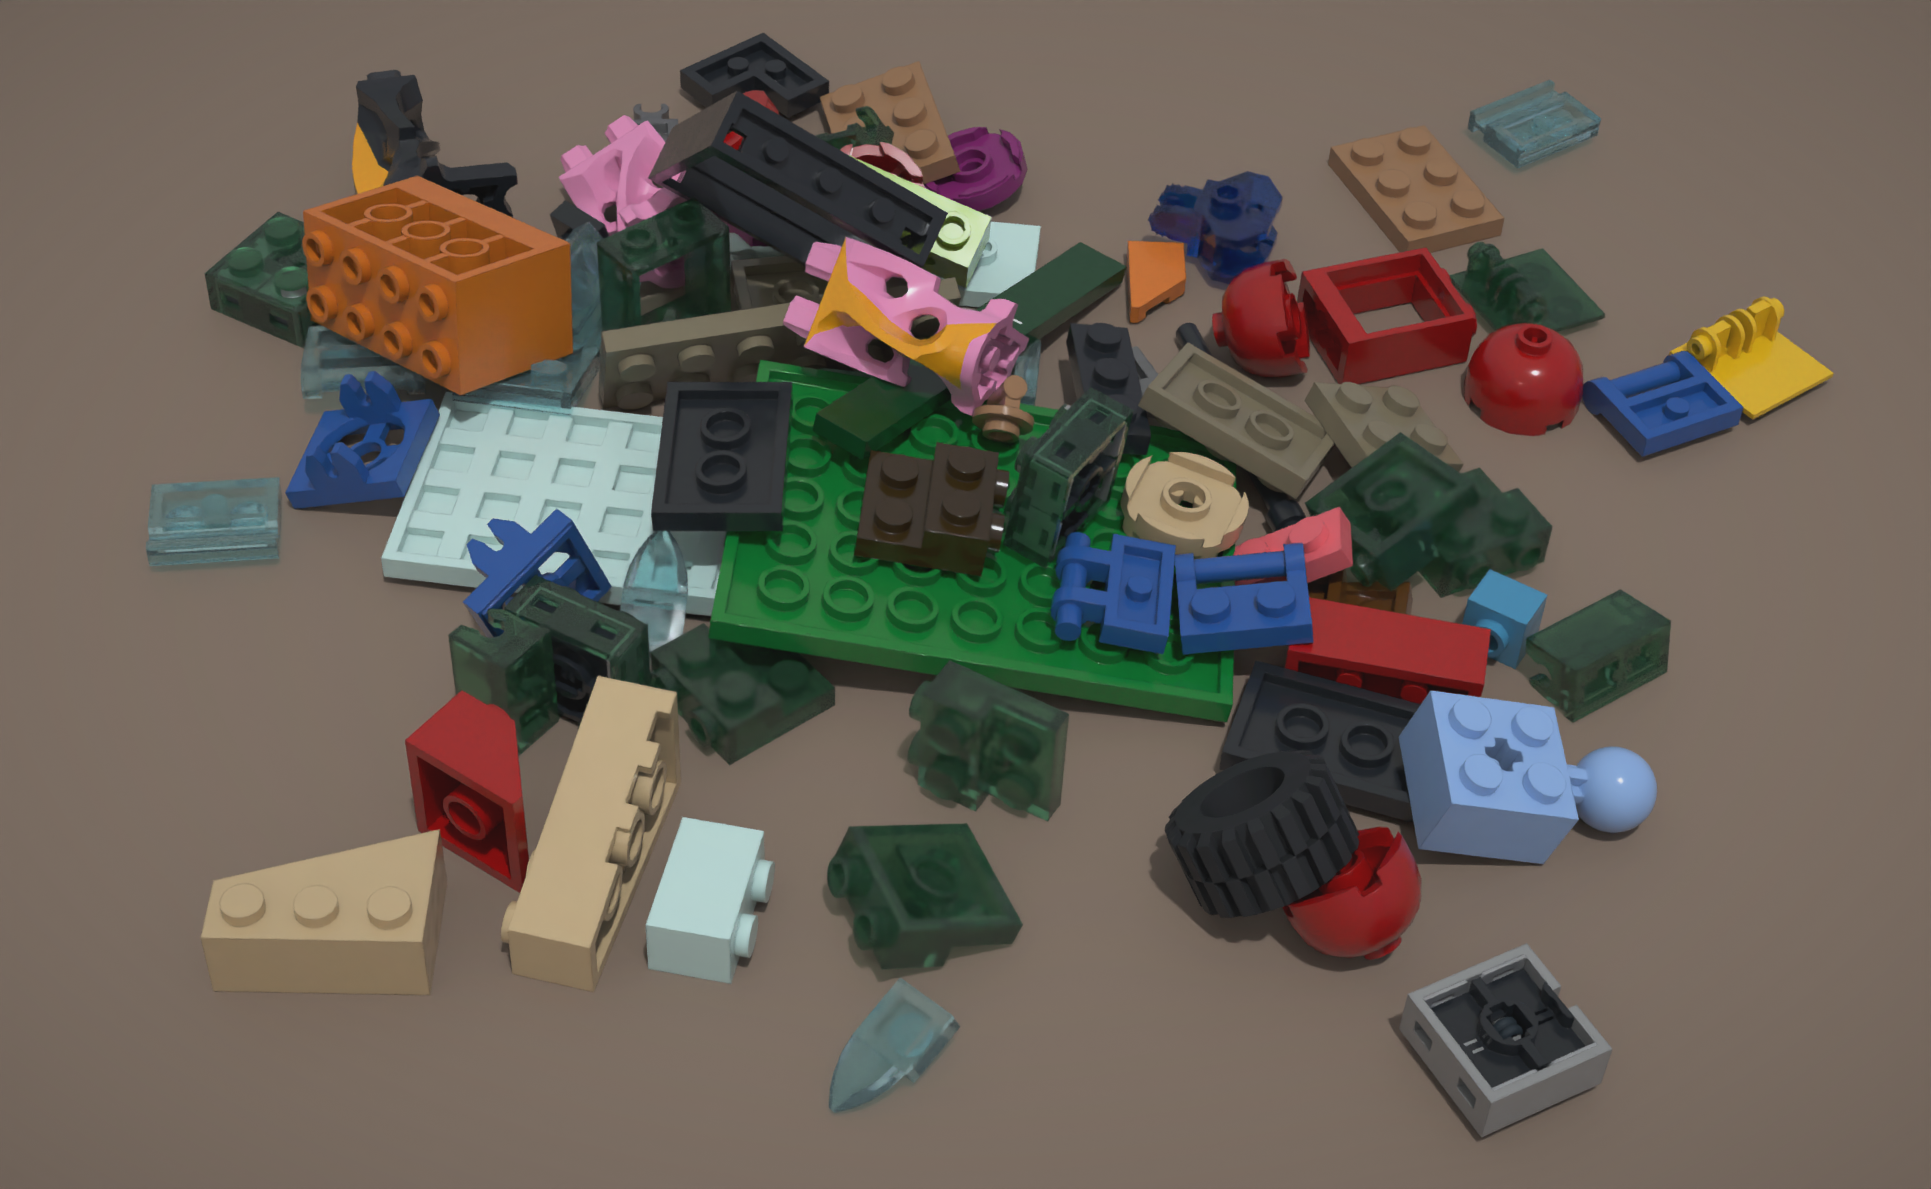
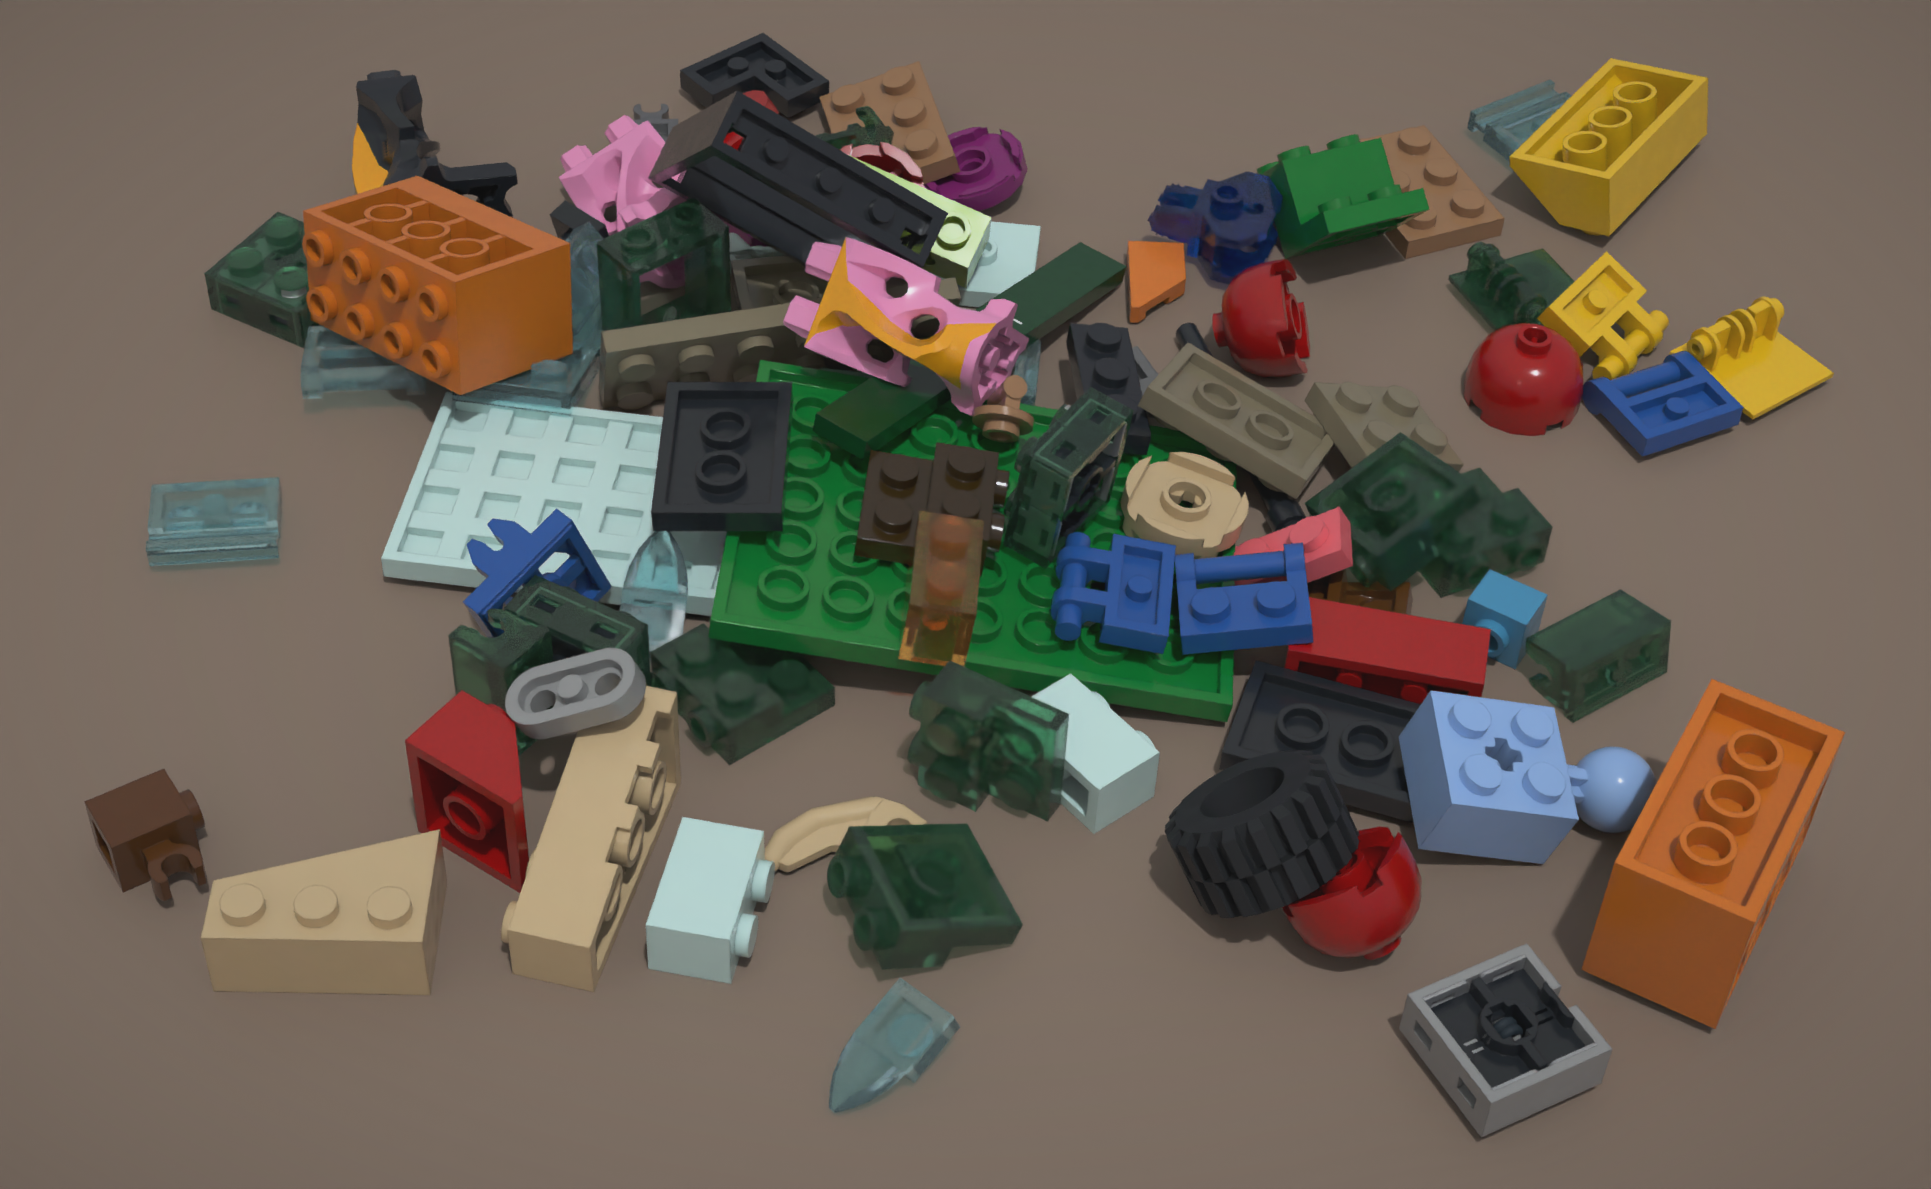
blue piece [285,371,440,509] -> none
red window [1297,247,1477,384] -> none
none -> reddish brown brick [84,769,207,901]
none -> light grey plate [505,648,646,739]
none -> tan piece [765,797,927,872]
none -> clear orange brick [898,511,984,669]
none -> light aqua brick [1007,673,1160,834]
none -> green bracket [1241,134,1430,259]
none -> yellow slope [1509,58,1708,236]
none -> yellow plate [1537,251,1669,380]
none -> orange brick [1581,679,1845,1029]

